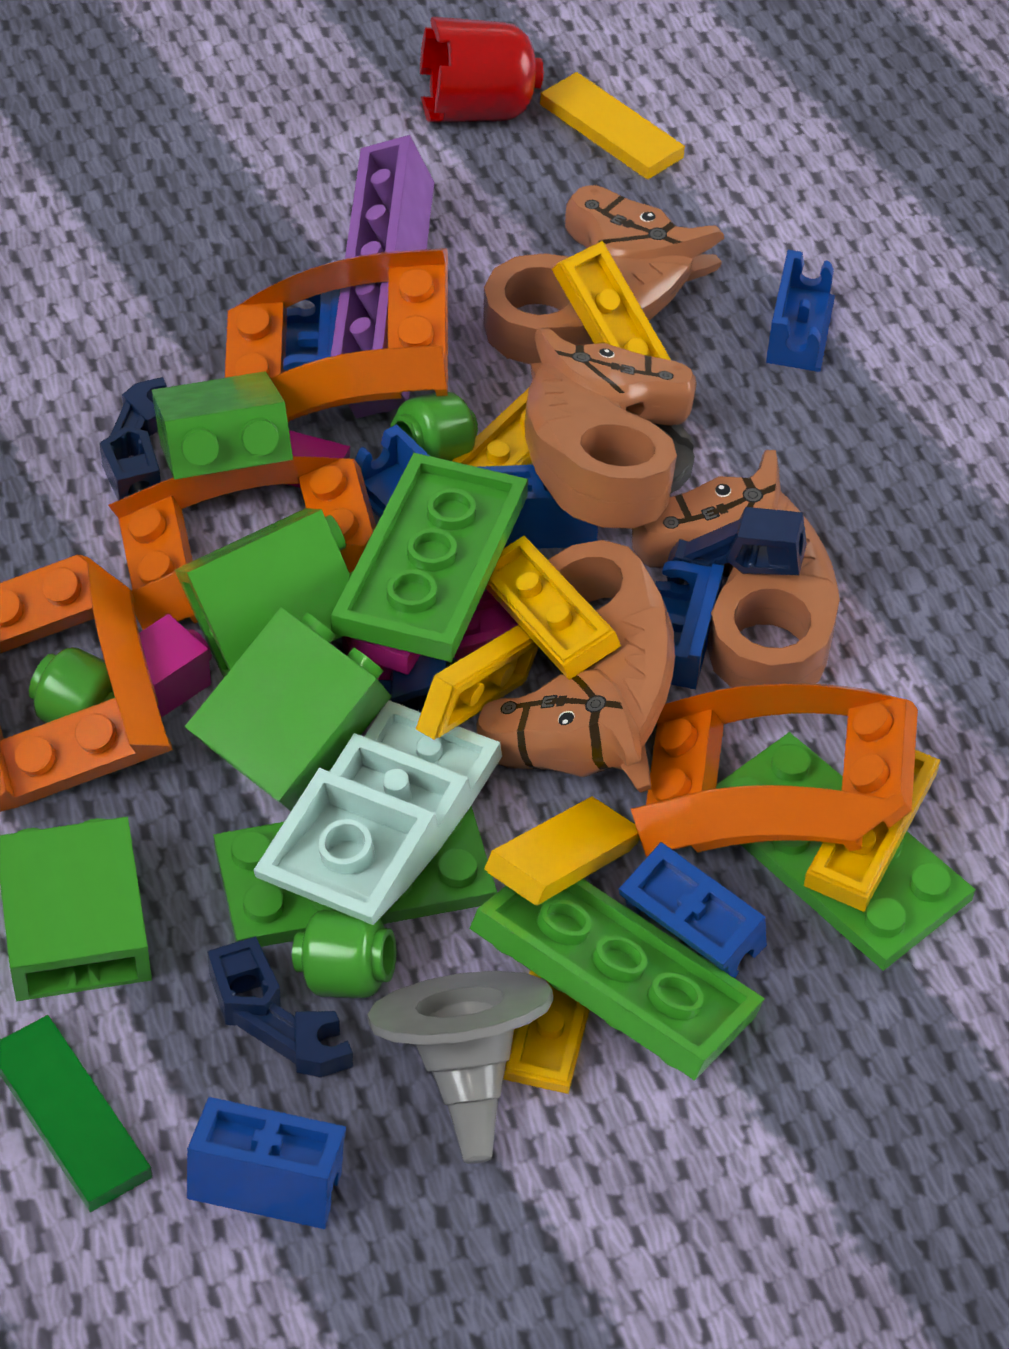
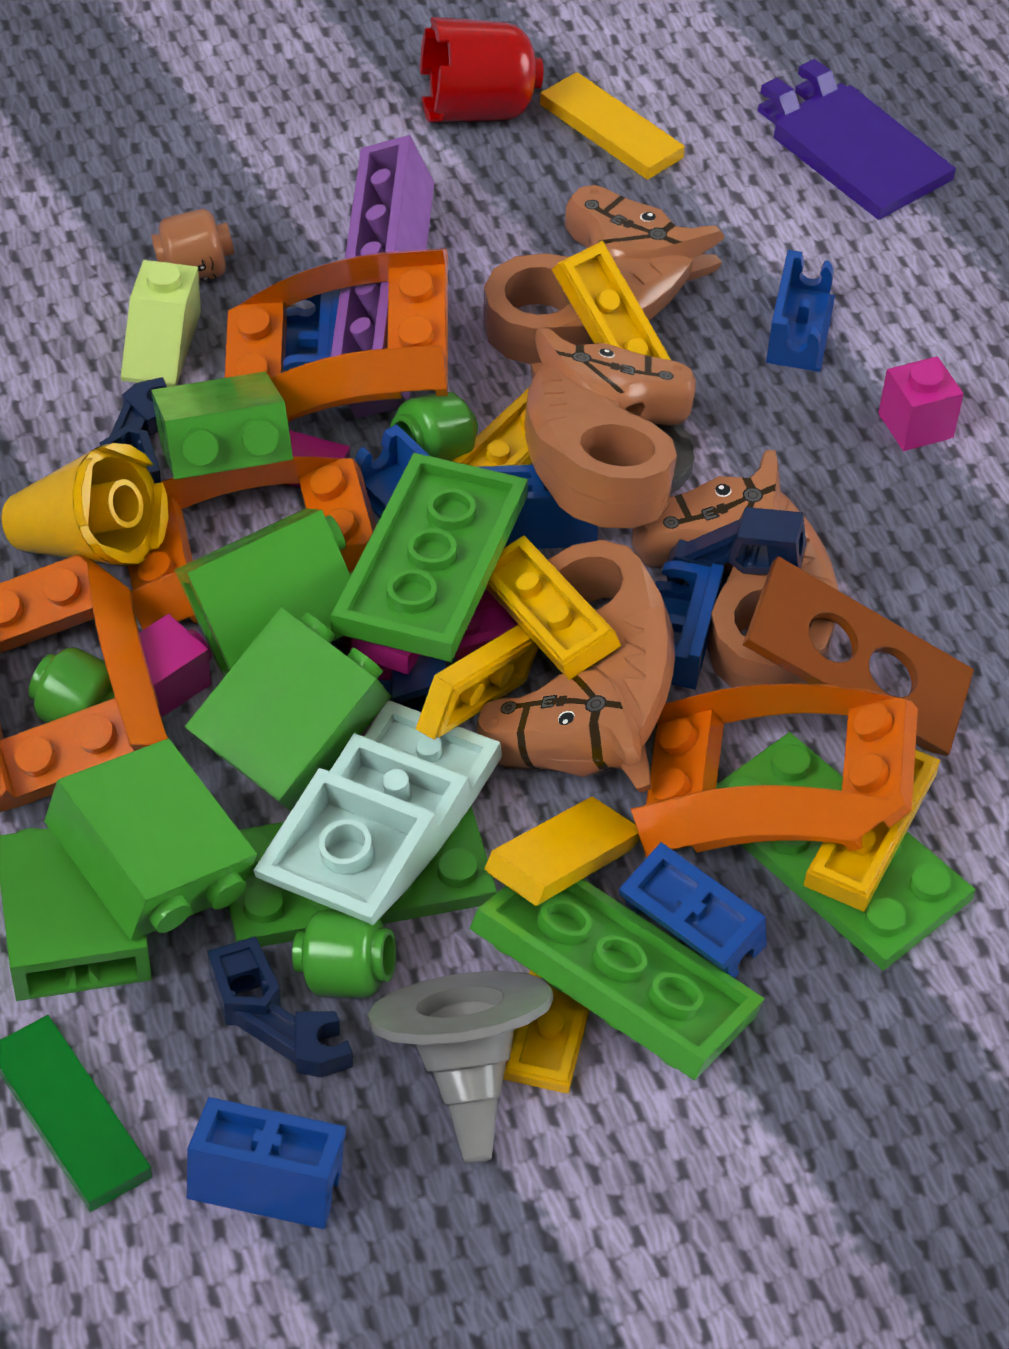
none -> yellow cone [2,443,169,566]
none -> bright green brick [44,738,257,941]
none -> yellowish green slope [121,260,201,387]
none -> nougat head [151,209,235,282]
none -> dark orange piece [743,556,974,756]
none -> dark purple tile [757,59,956,220]
none -> dark pink brick [878,356,964,451]

